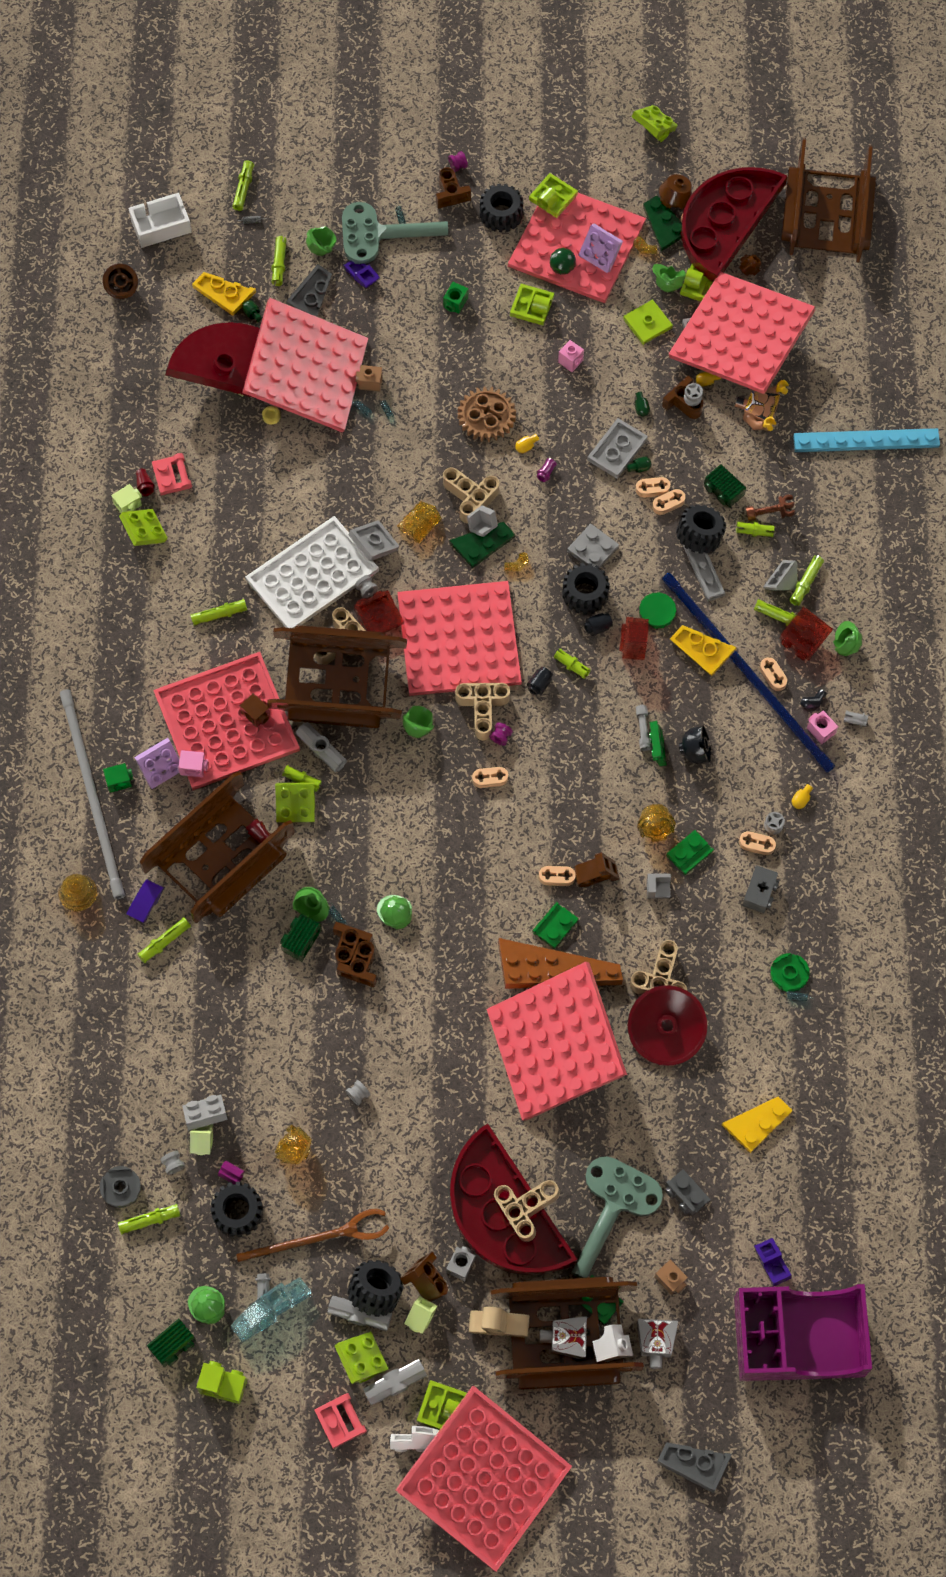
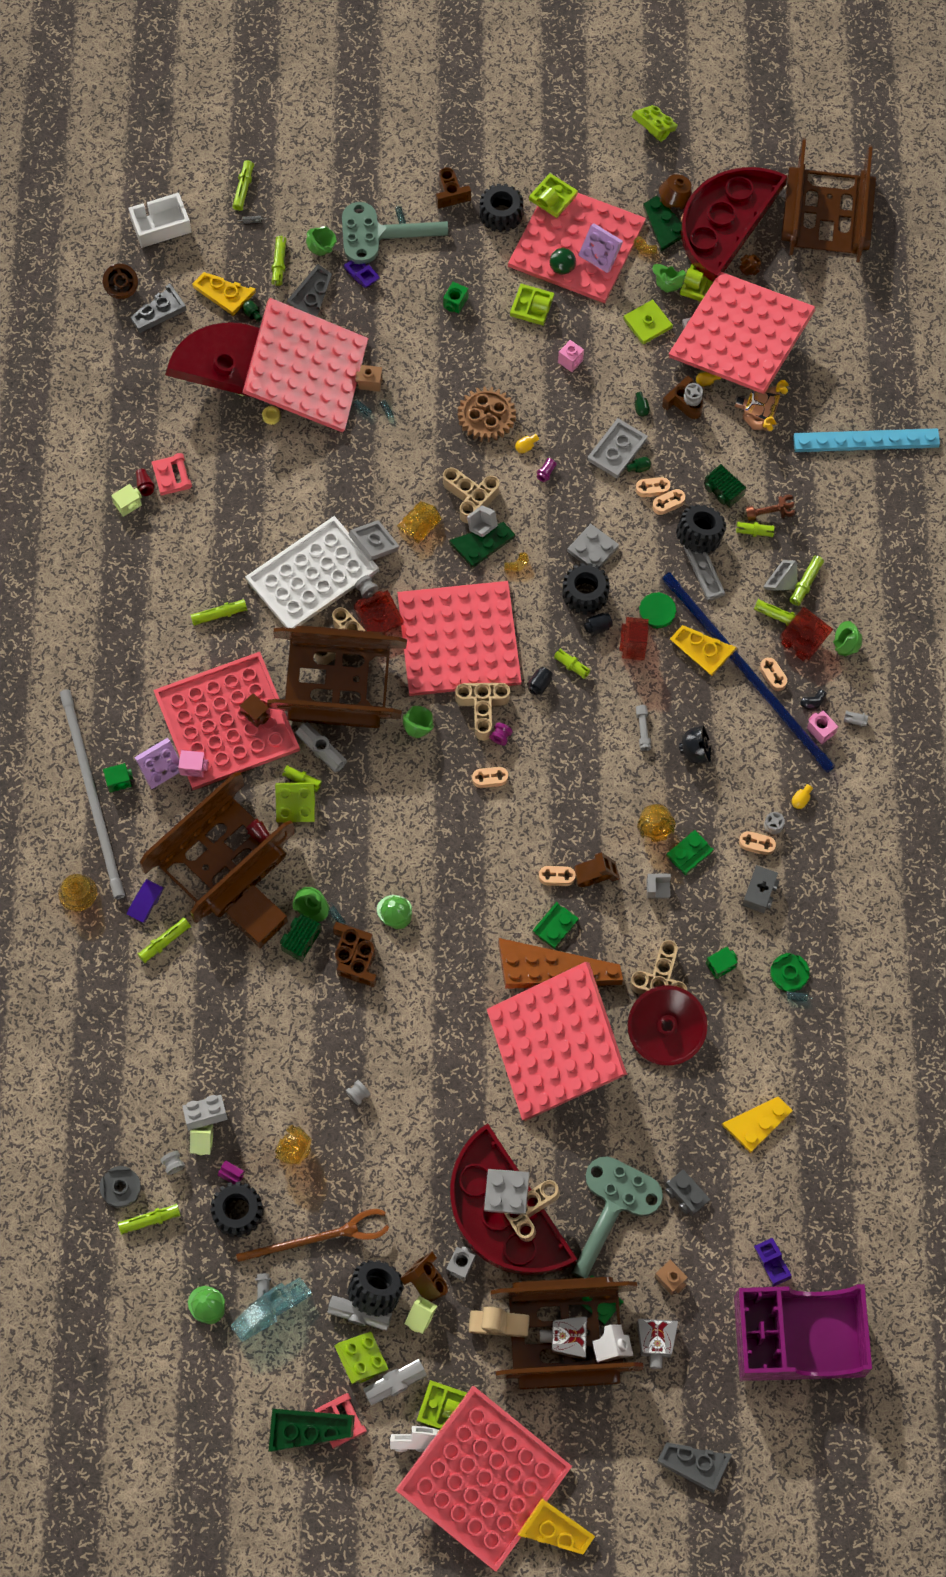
lime plate [119,509,168,546] -> none
dark green brick [147,1318,196,1367] -> none
lime brick [196,1361,247,1404] -> none
magenta wheel [448,151,468,172] -> none
green plate [649,721,667,767] -> none
none -> dark grey wing [131,283,187,333]
none -> reddish brown brick [226,886,288,949]
none -> dark green wing [268,1409,355,1452]
none -> light grey plate [484,1169,530,1215]
none -> yellow wing [518,1498,595,1554]
none -> green brick [706,947,738,979]

